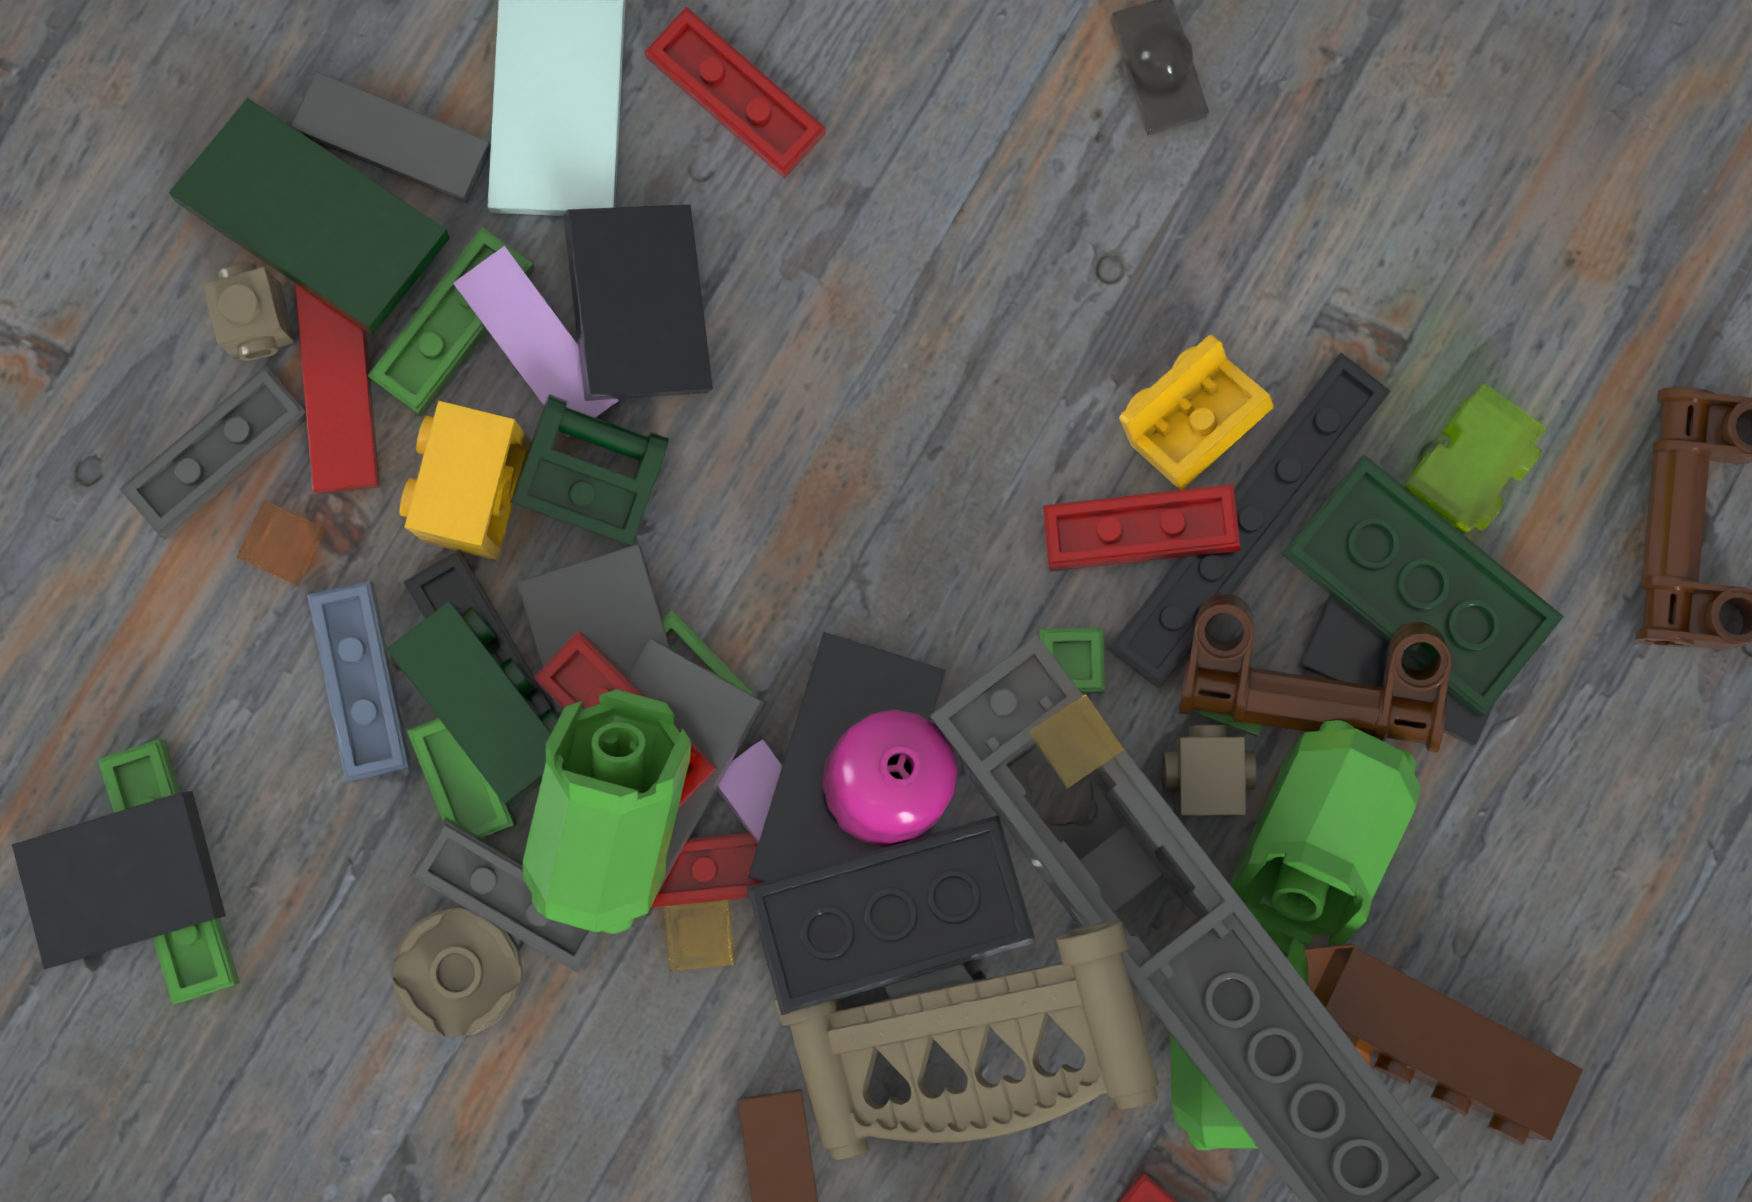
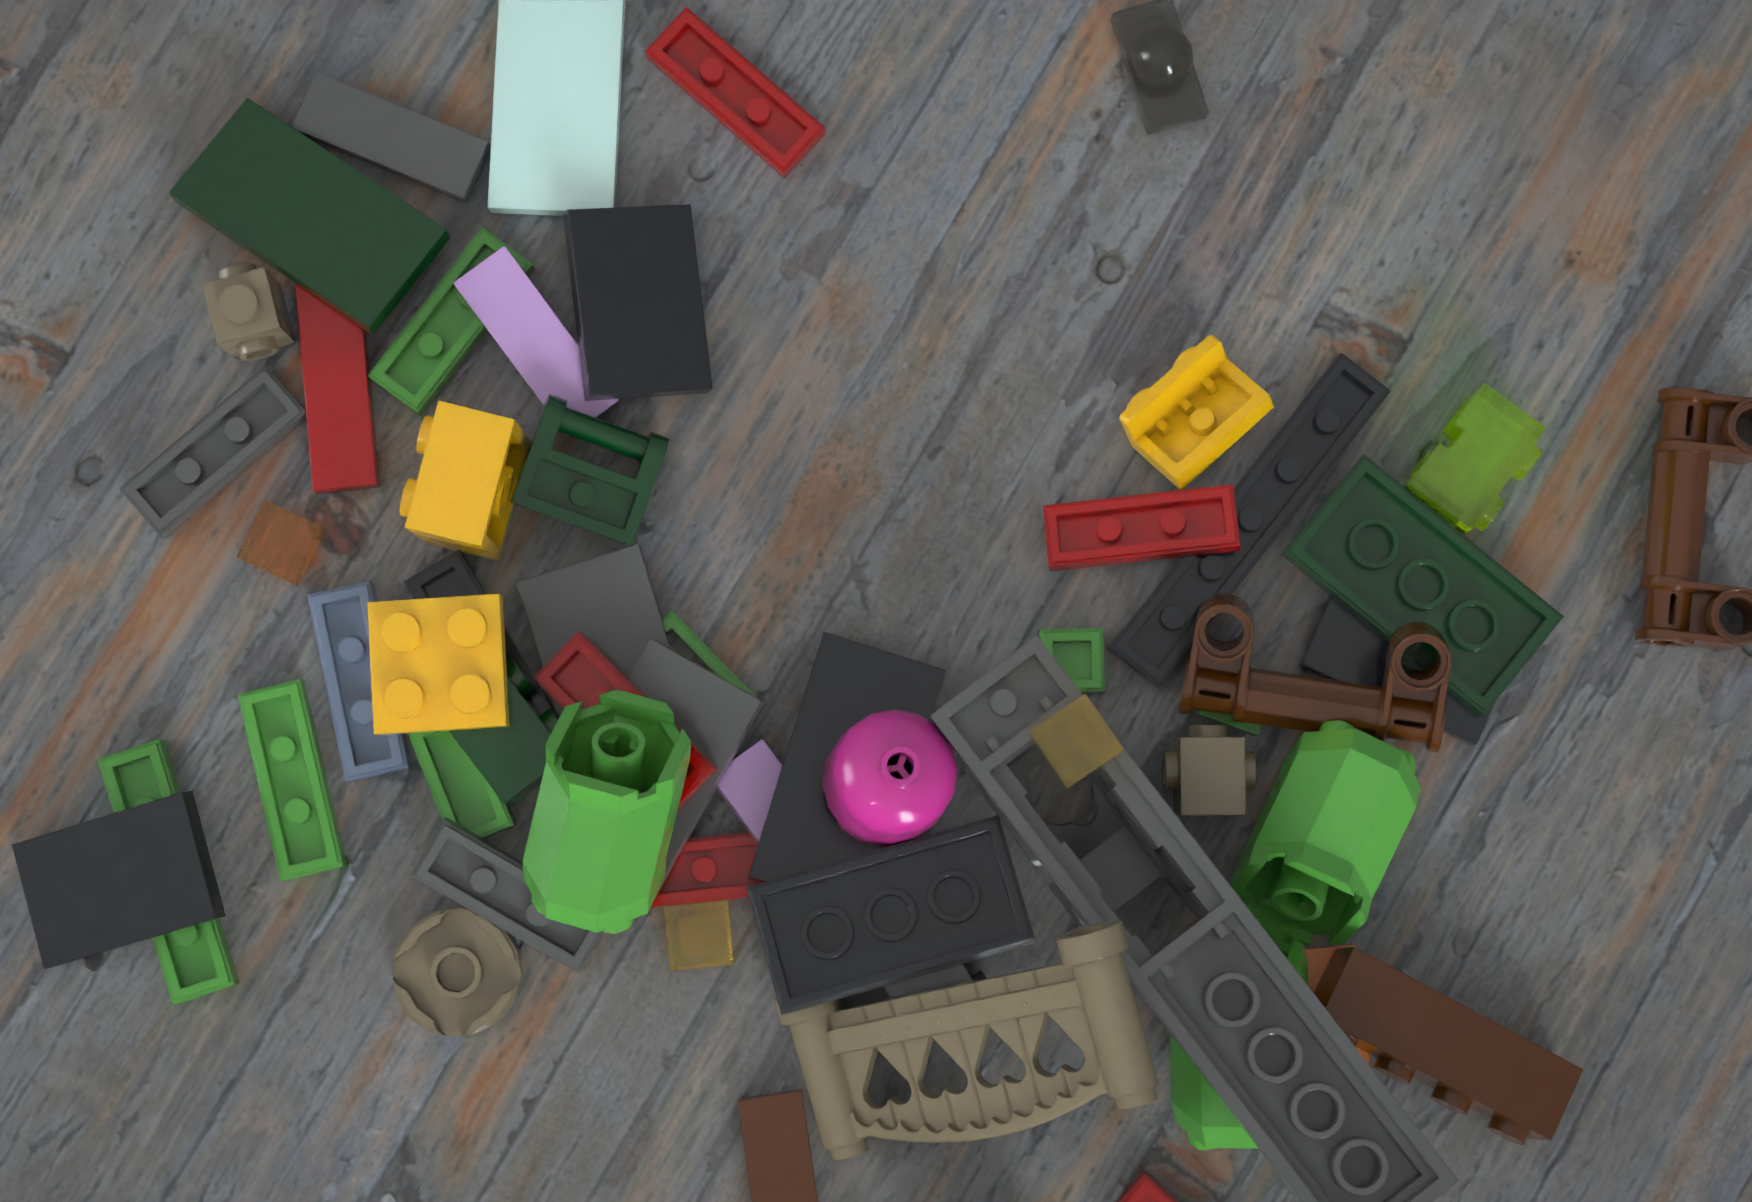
none -> bright green tile [237,679,347,881]
none -> yellow plate [367,594,510,735]

